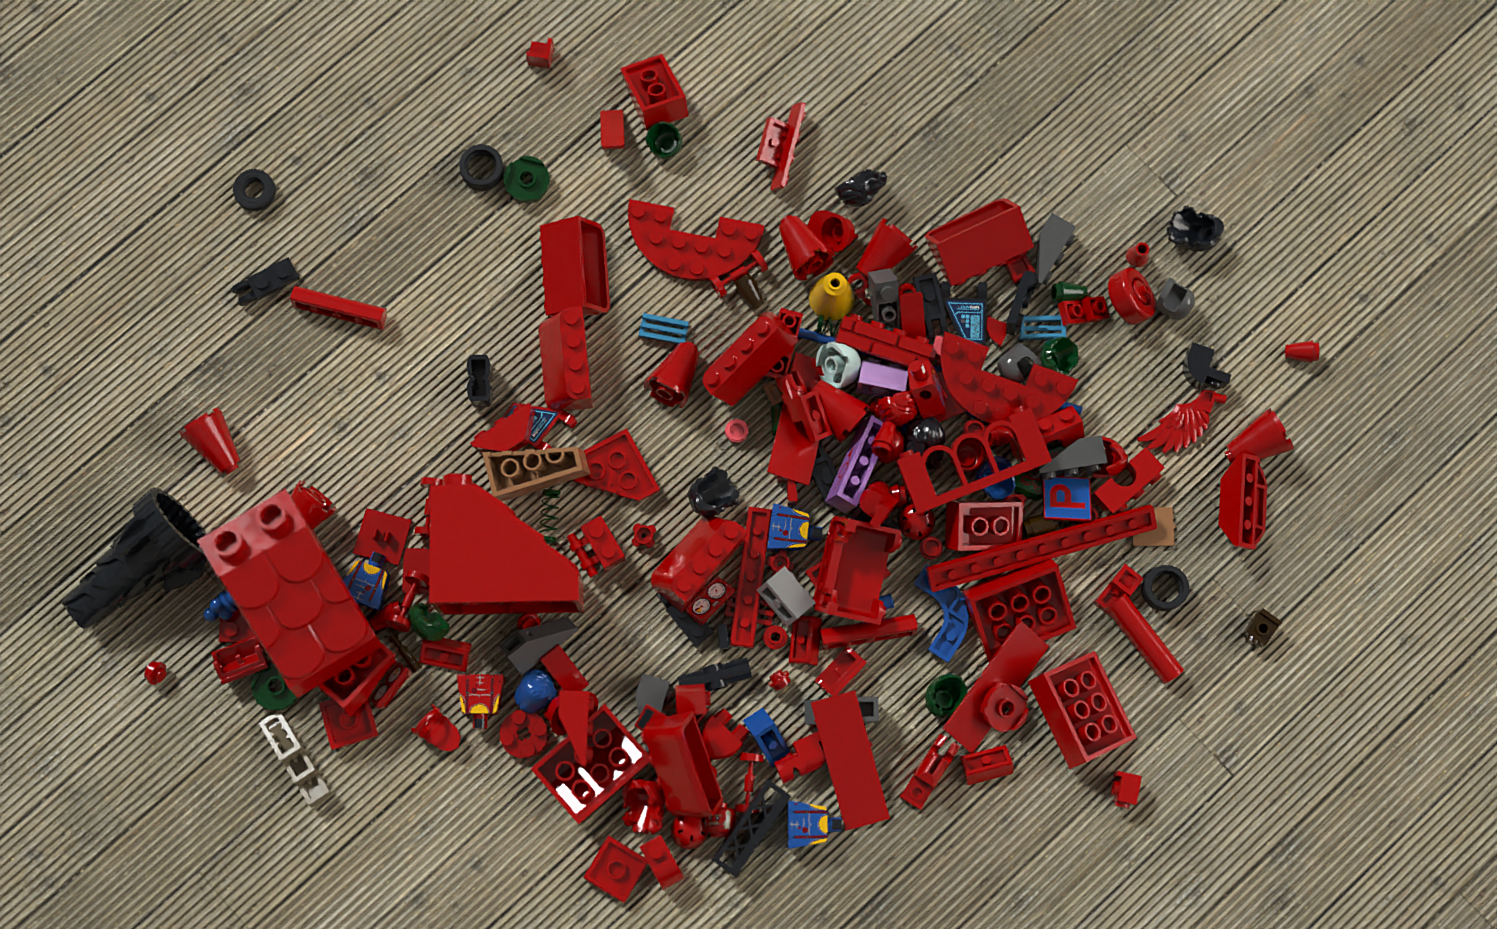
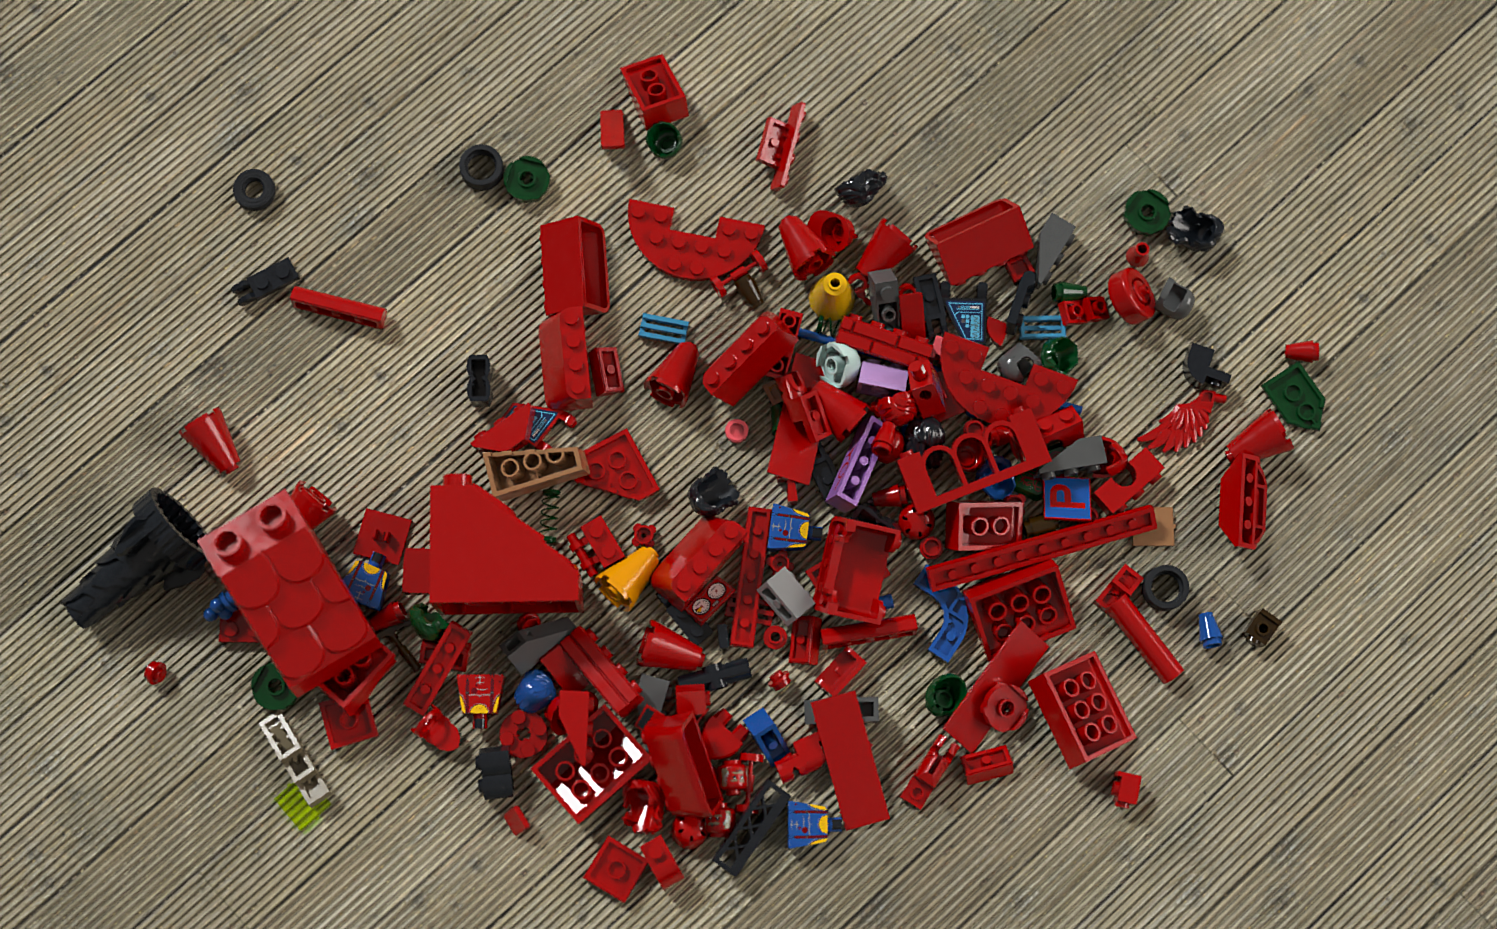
red hinge [212,635,268,685] -> none
red slope [369,662,412,710] -> none
red wheel [386,570,429,632] -> none
red wheel [414,477,443,537] -> none
red panel [526,38,554,69] -> none
red plate [859,480,899,529] -> none
none -> clear neon green piece [274,782,332,831]
none -> red plate [403,620,473,716]
none -> black brick [475,745,514,800]
none -> red slope [504,806,531,836]
none -> red brick [559,626,644,718]
none -> red slope [589,347,625,397]
none -> light orange cone [595,547,659,612]
none -> red cone [636,619,705,671]
none -> red head [716,760,748,796]
none -> dark green plate [1123,189,1171,237]
none -> blue cone [1198,612,1223,649]
none -> dark green tile [1261,361,1326,431]

